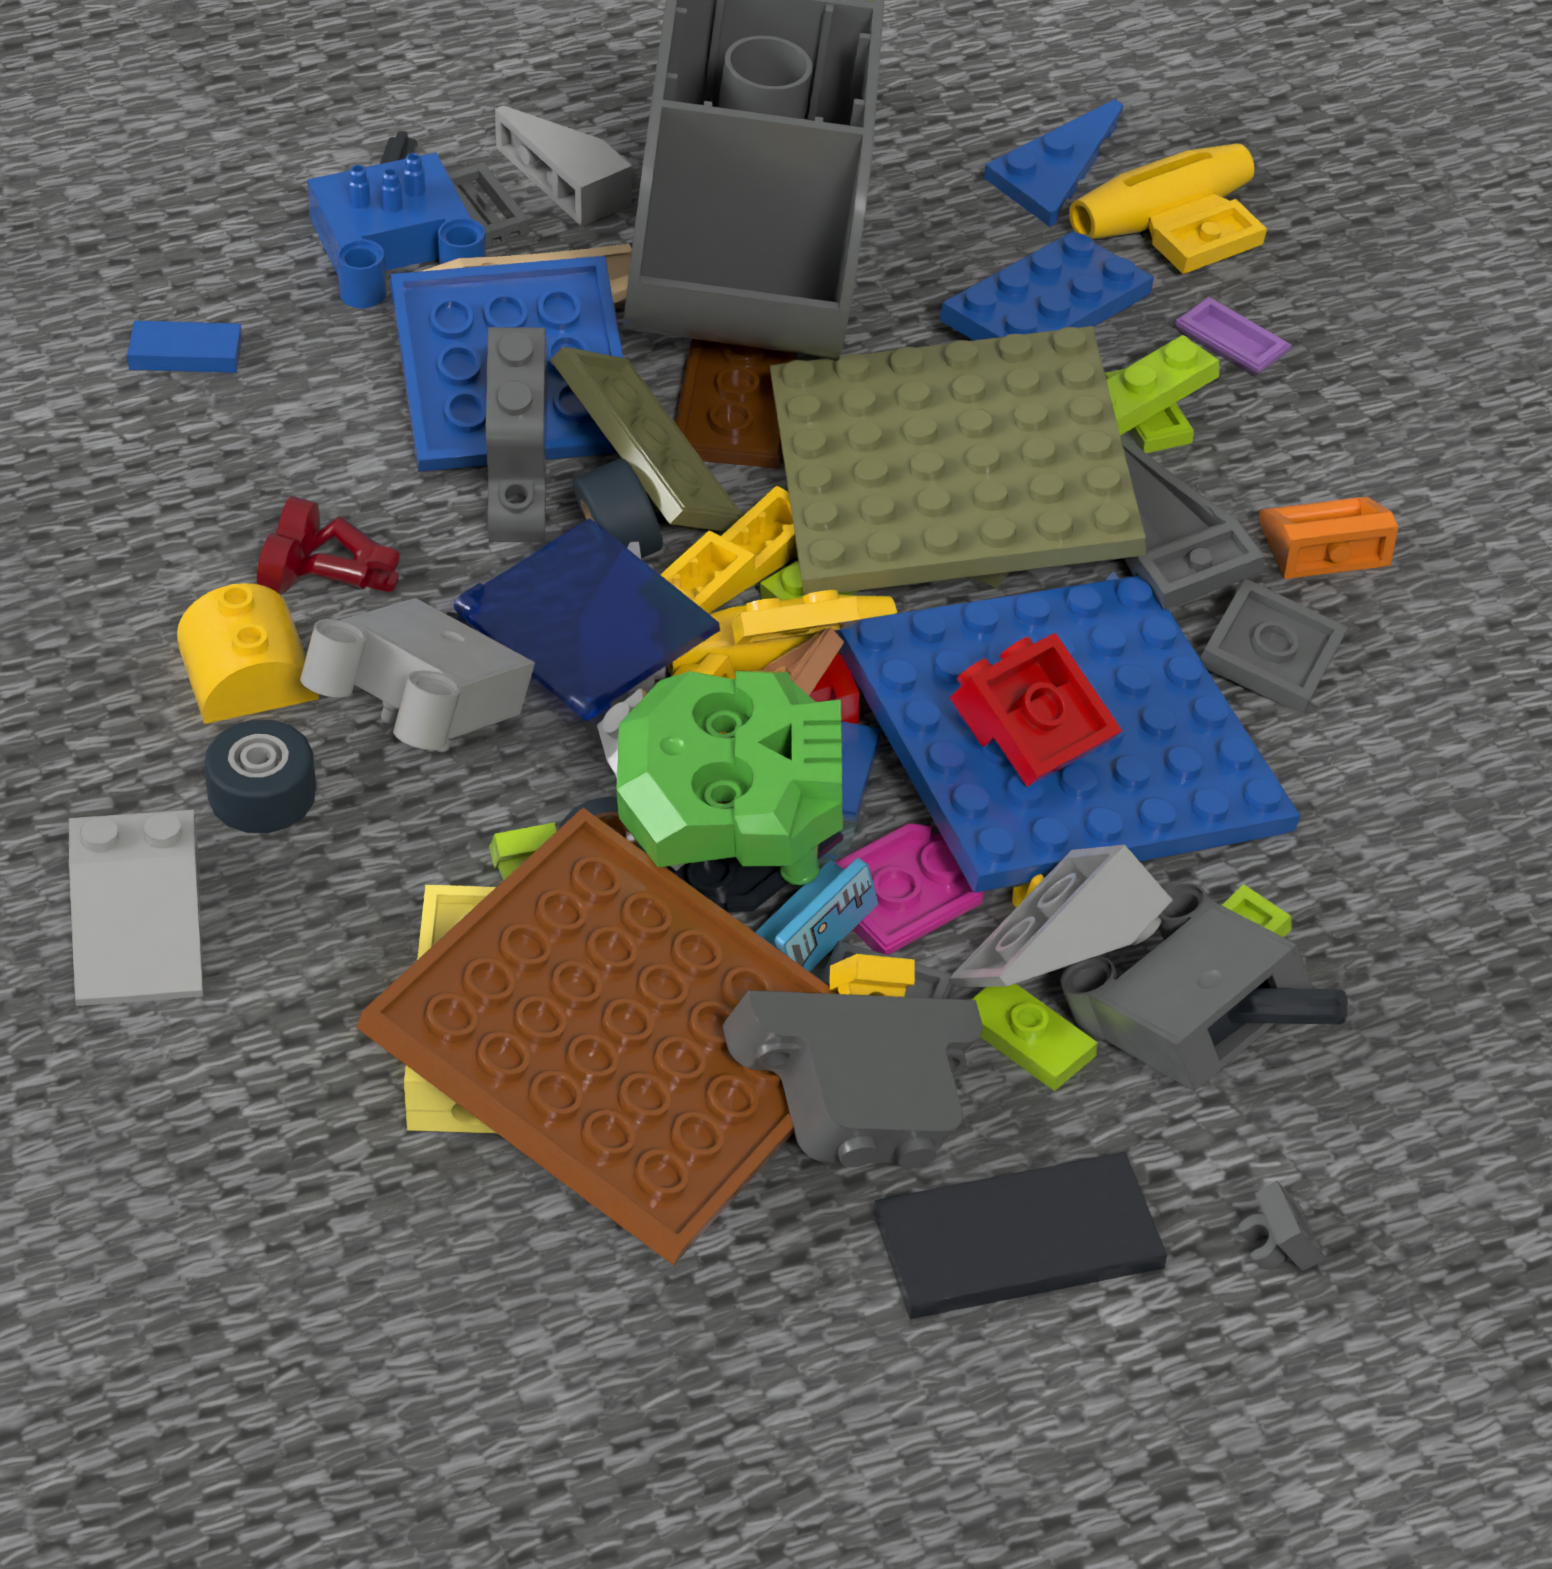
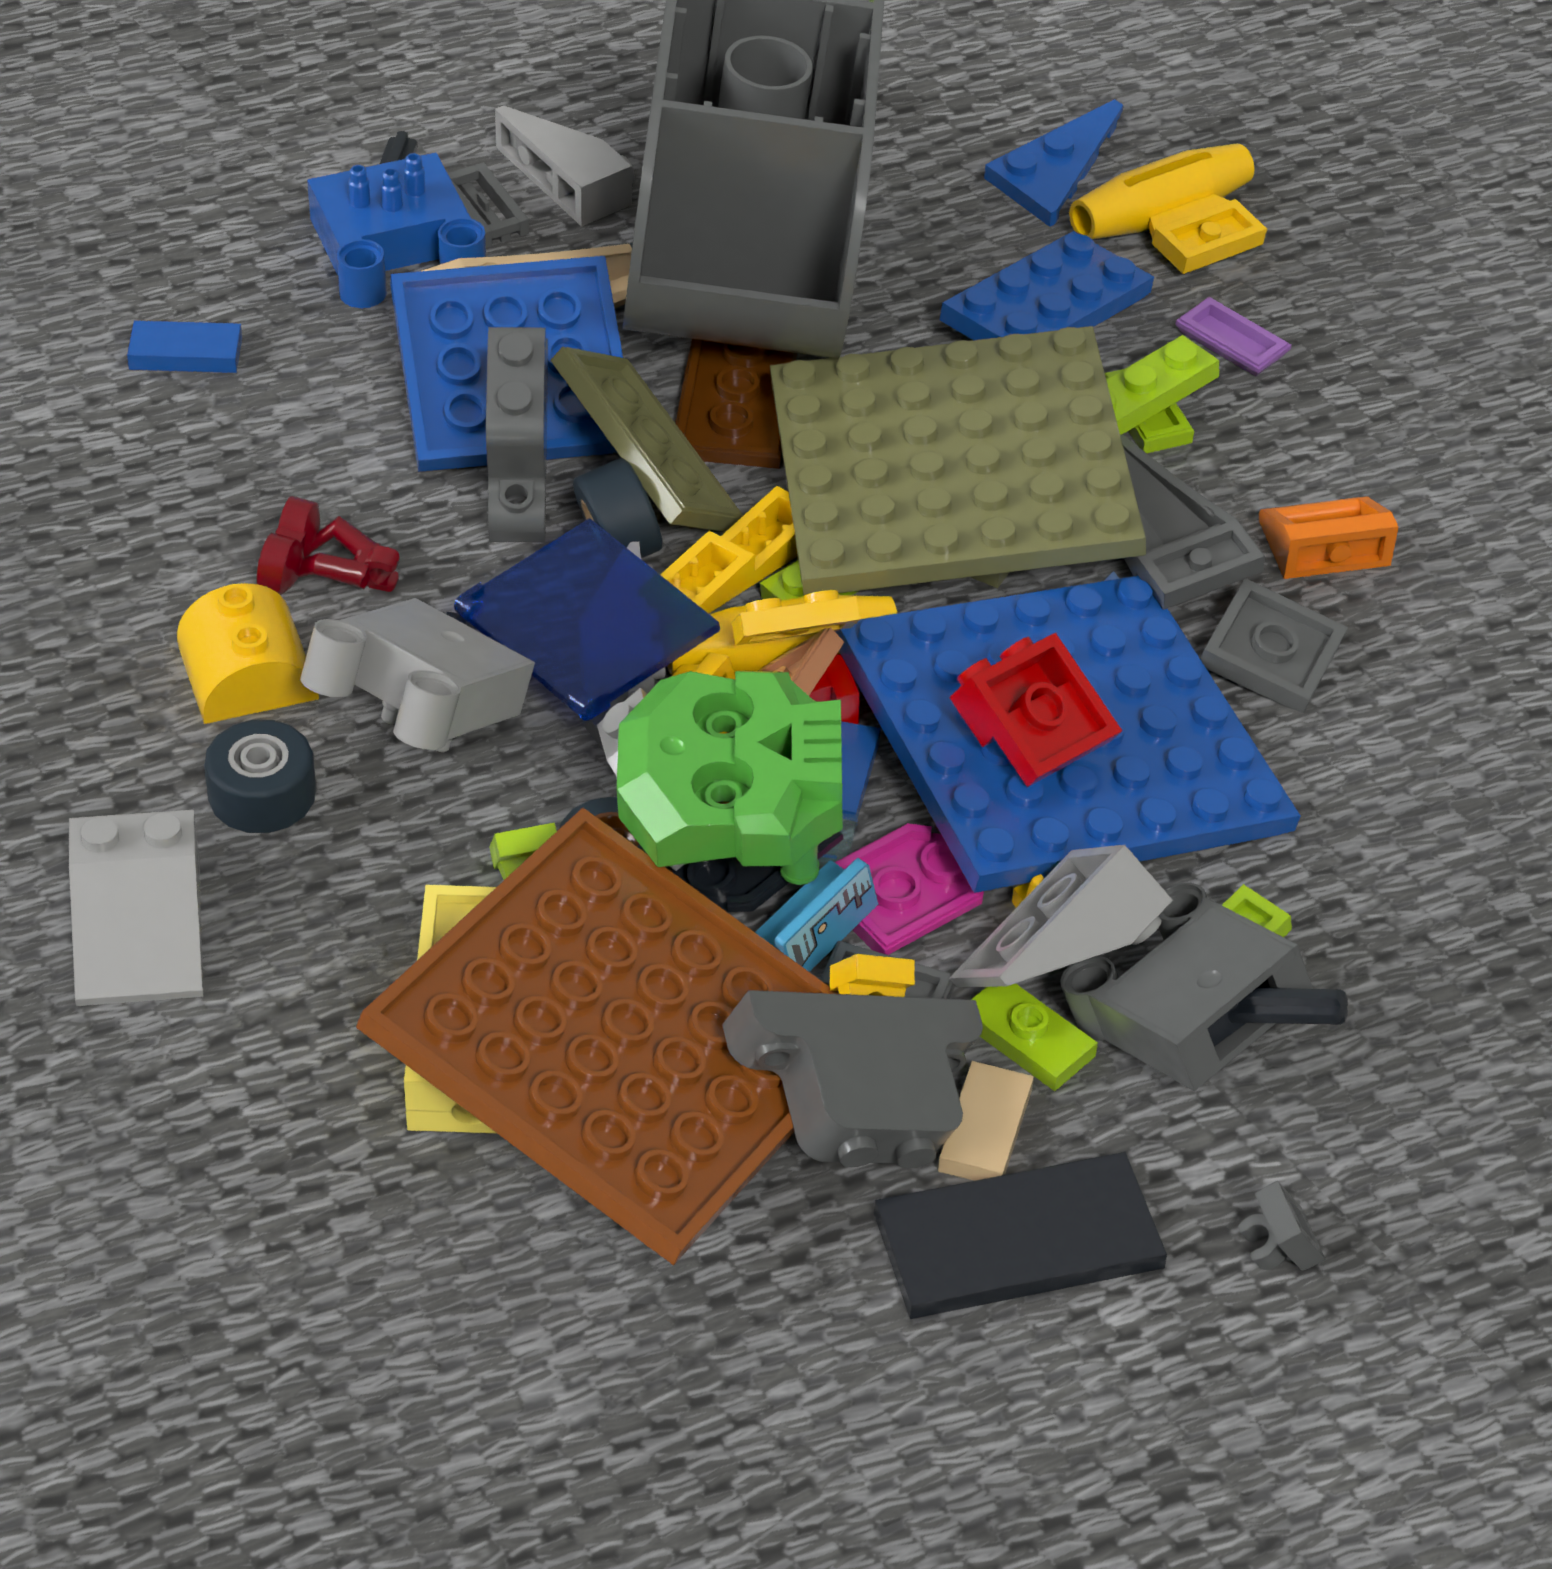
none -> tan tile [938,1061,1034,1181]

